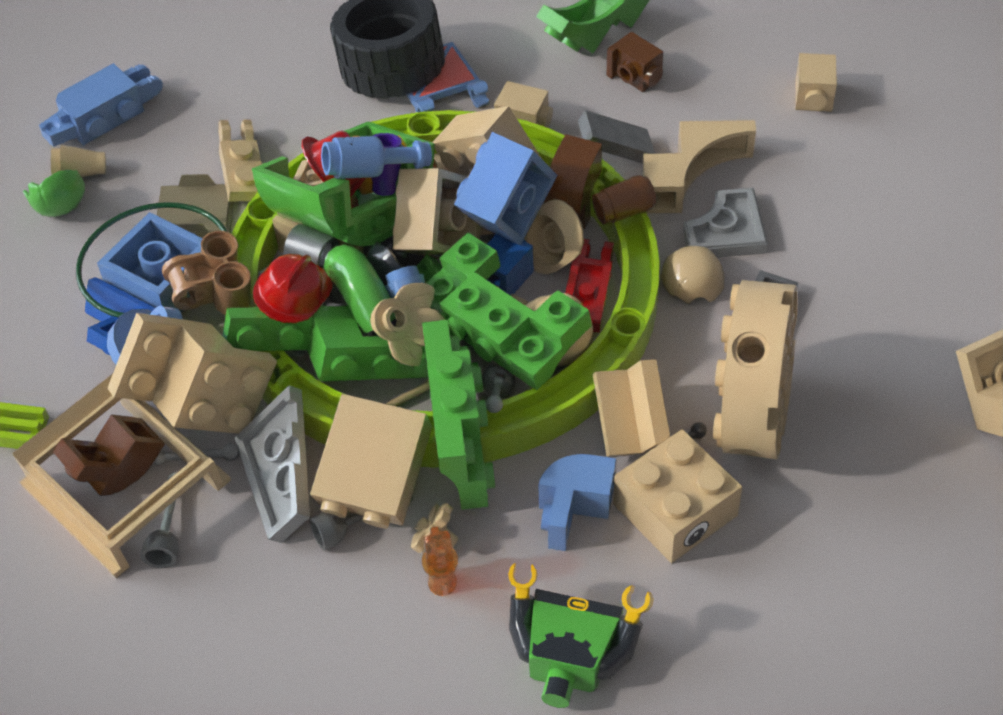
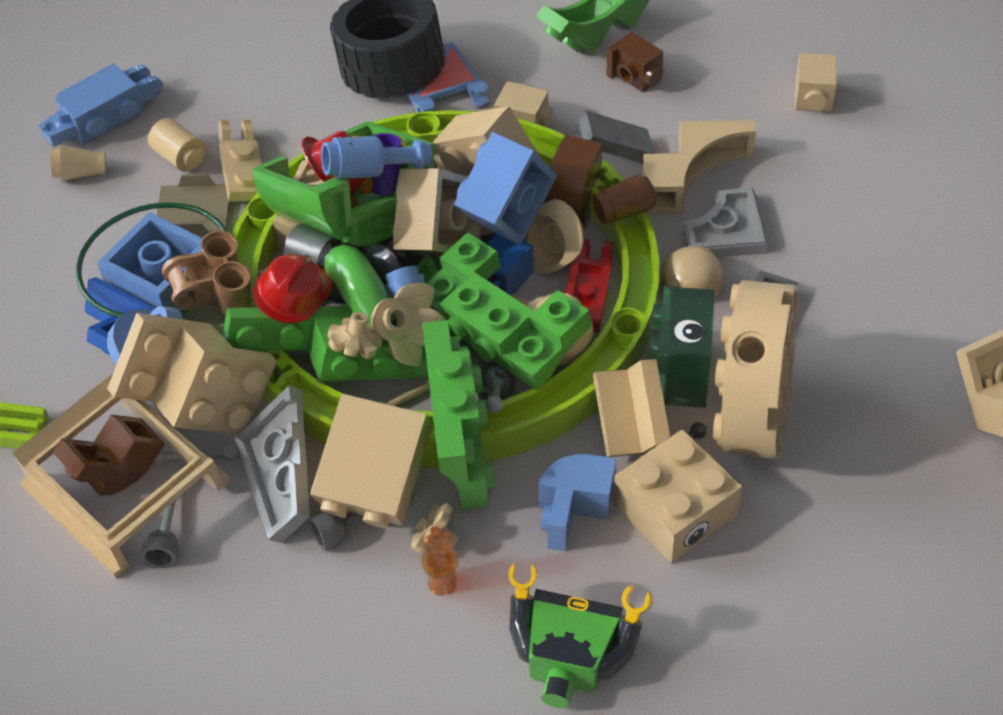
bright green hair [23,170,85,218] -> none
none -> tan brick [148,118,205,172]
none -> tan plant [327,312,382,359]
none -> clear green brick [650,286,714,408]

